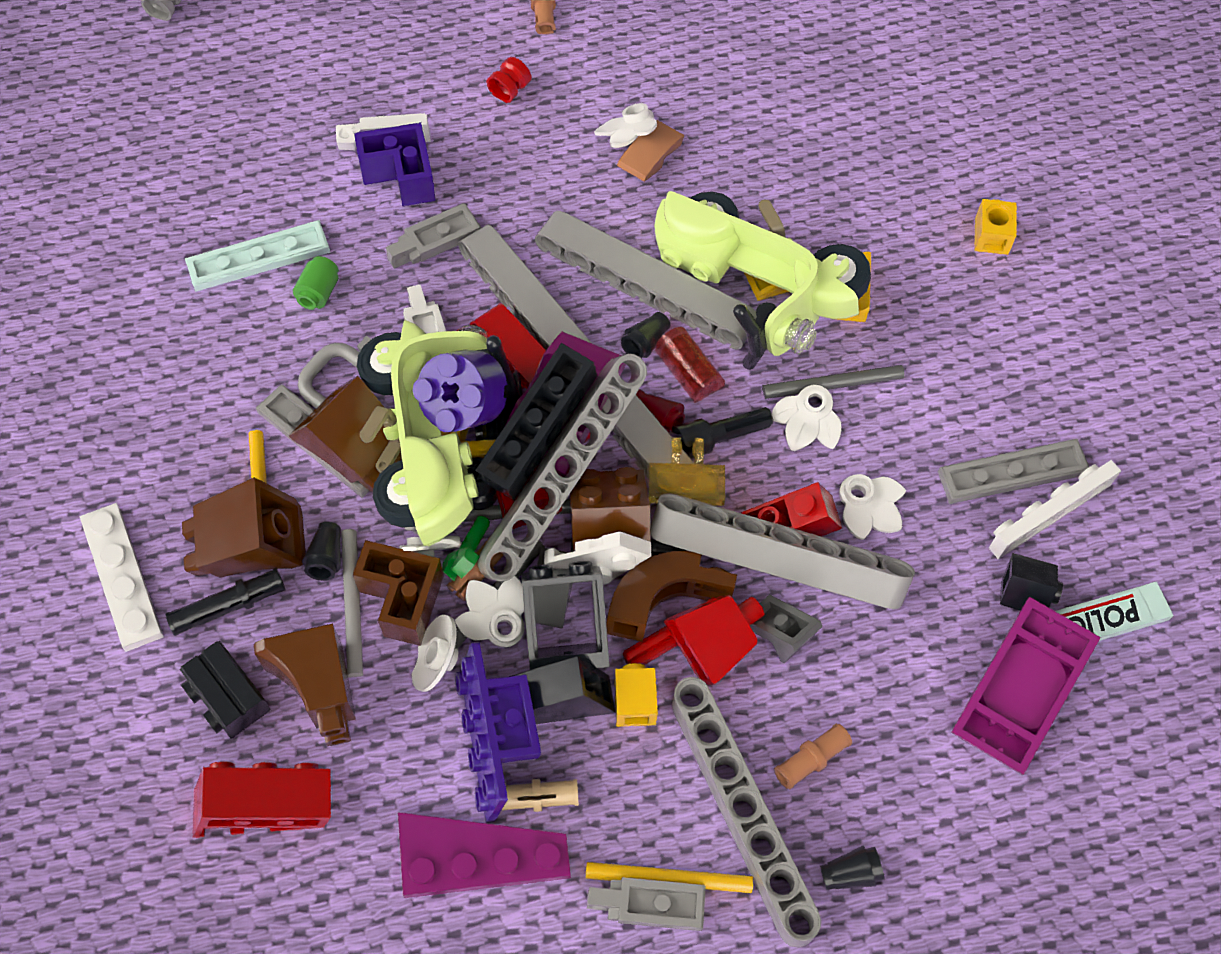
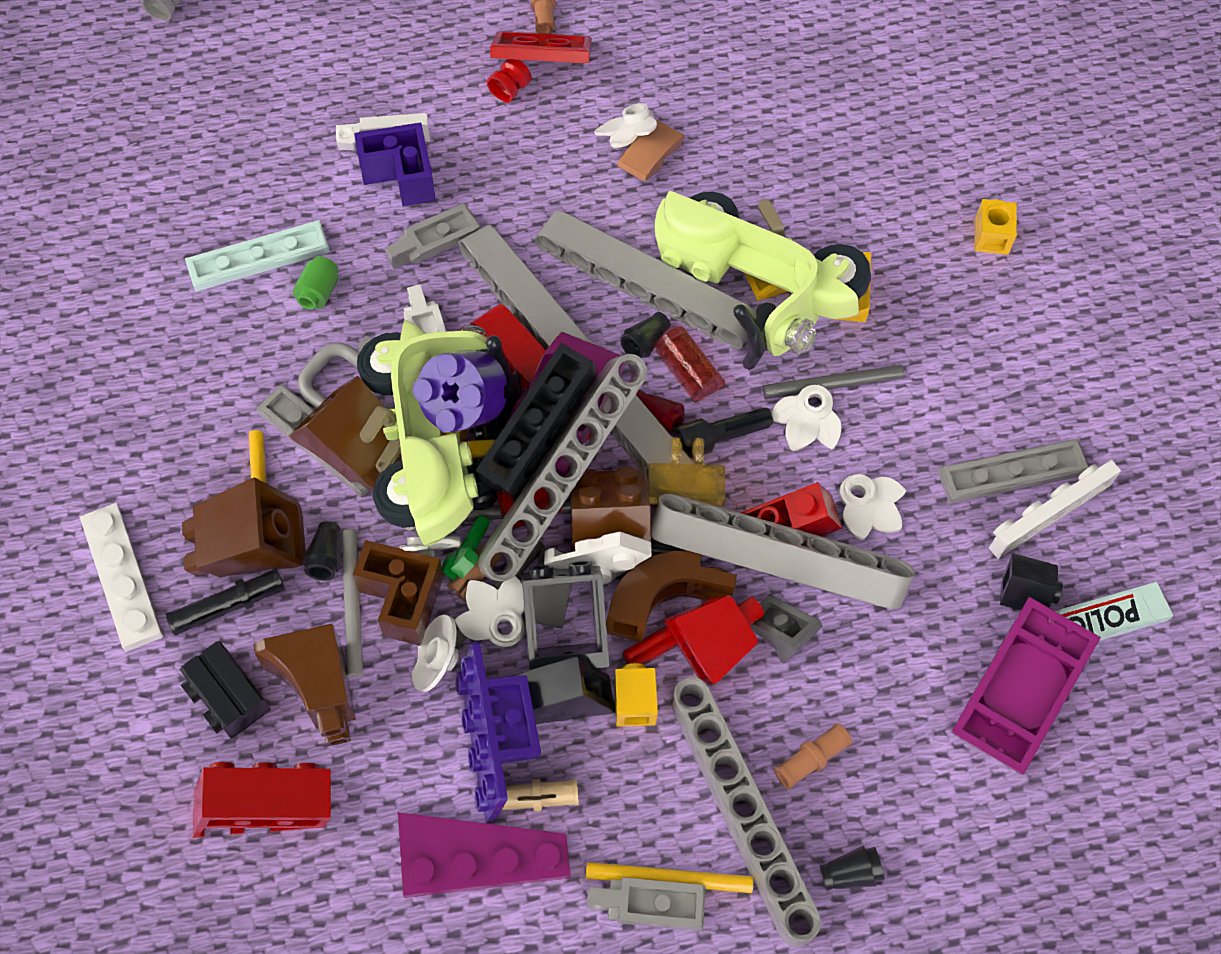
none -> red tile [490,31,592,63]

